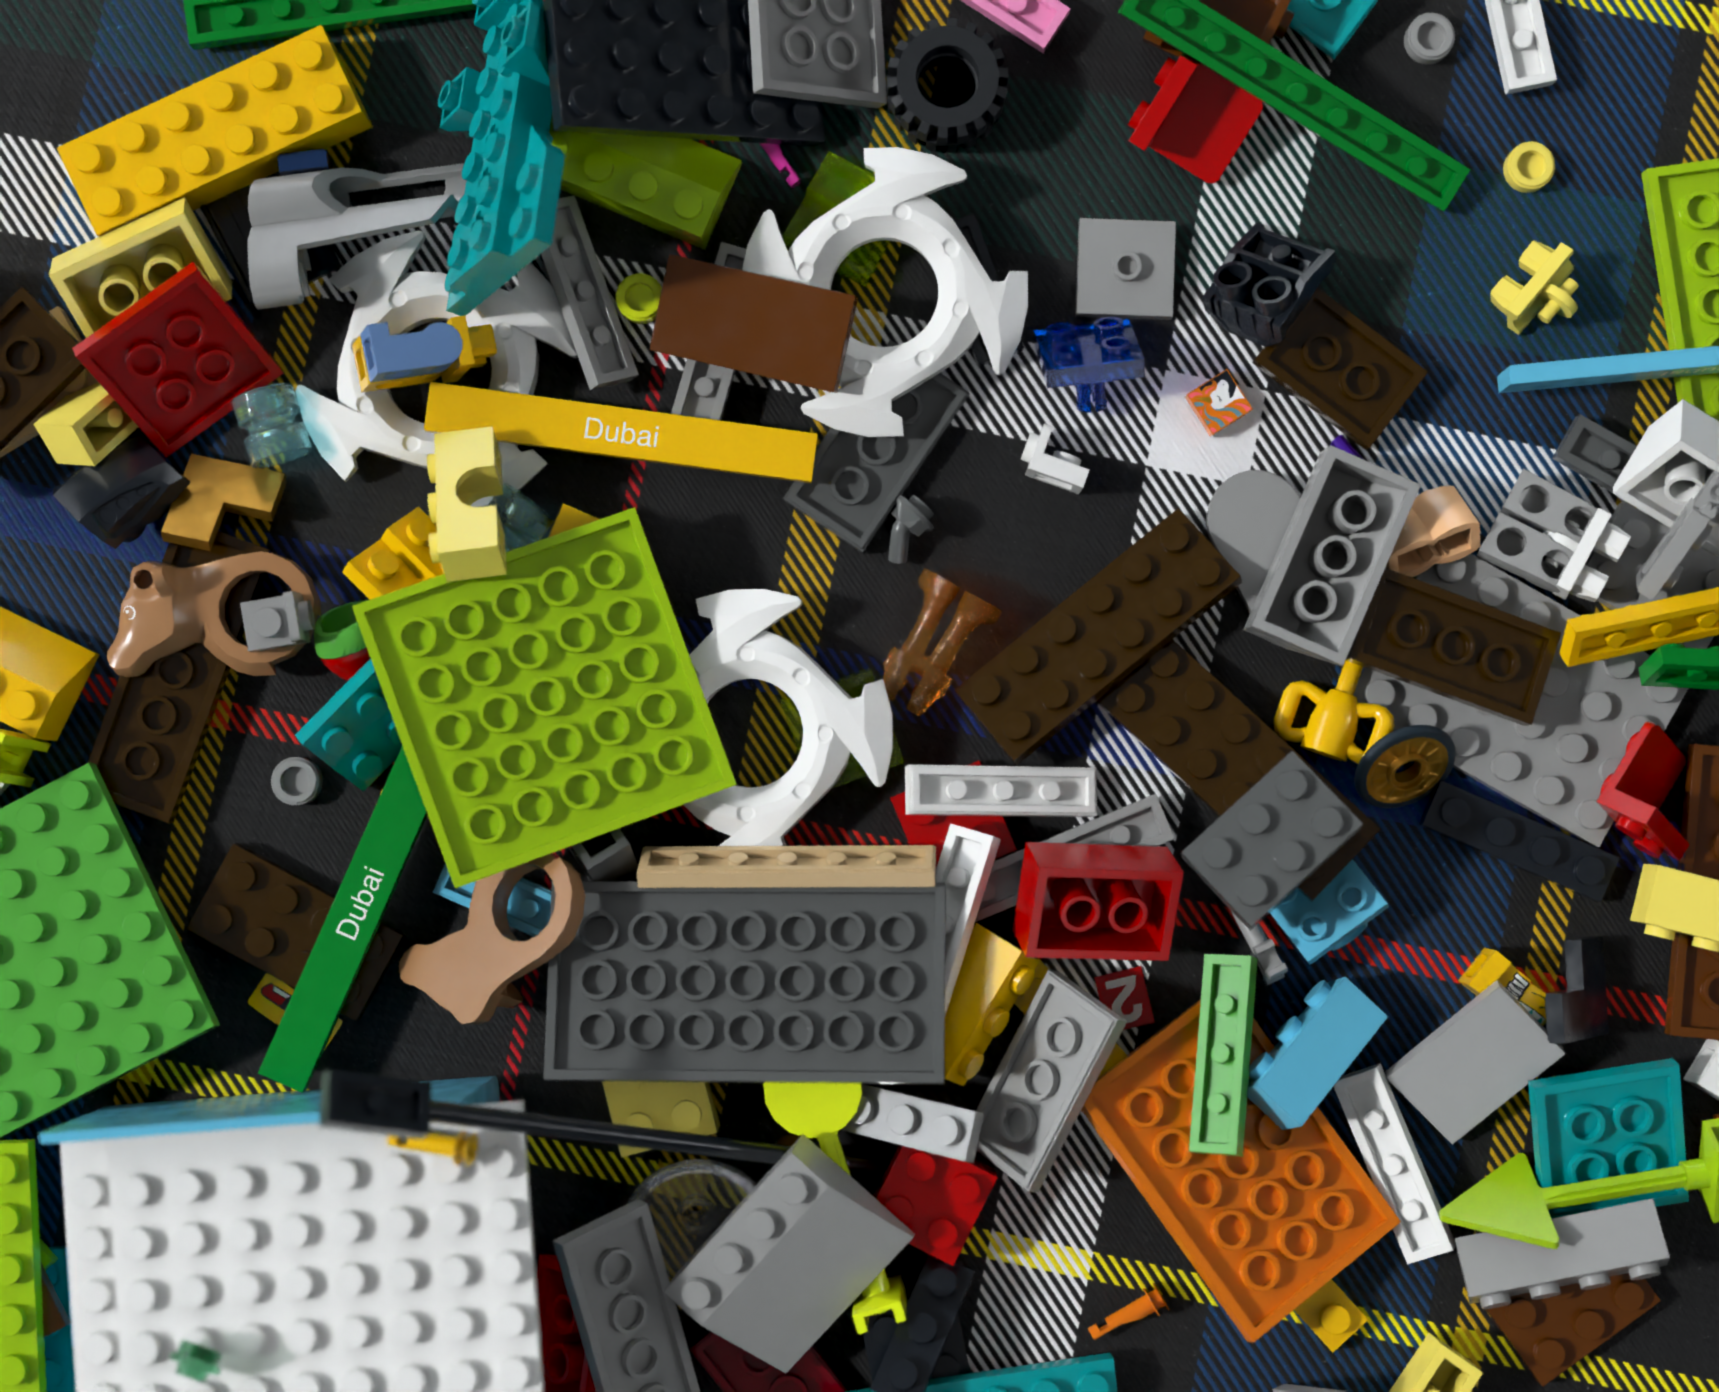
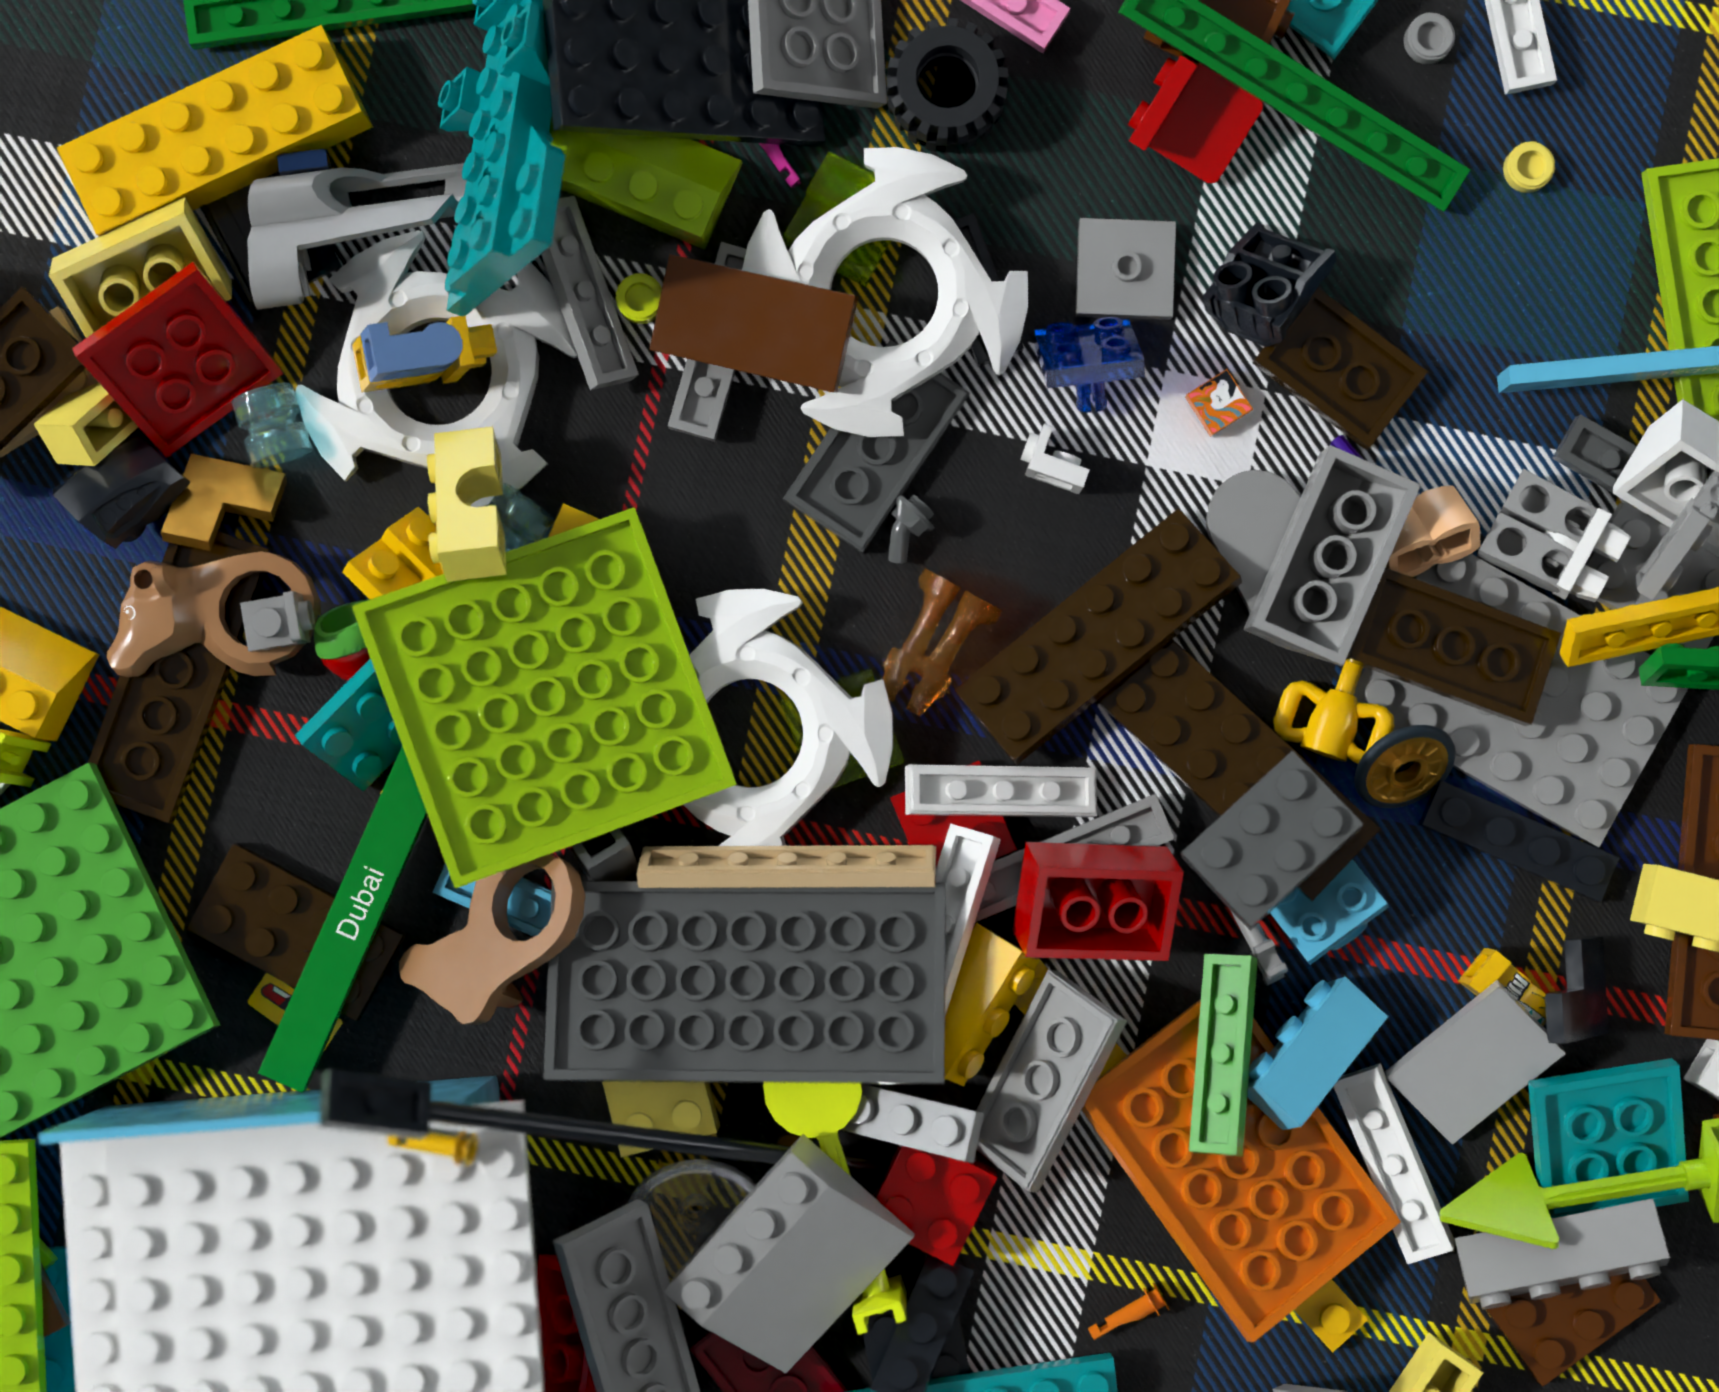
clear green plate [169,1339,223,1383] -> none
light grey tile [271,757,323,805] -> none
yellow tile [424,382,818,483] -> none
red sticker [1094,966,1155,1030] -> none
light yellow hips [1490,240,1579,335] -> none
red bracket [1596,721,1690,861] -> none

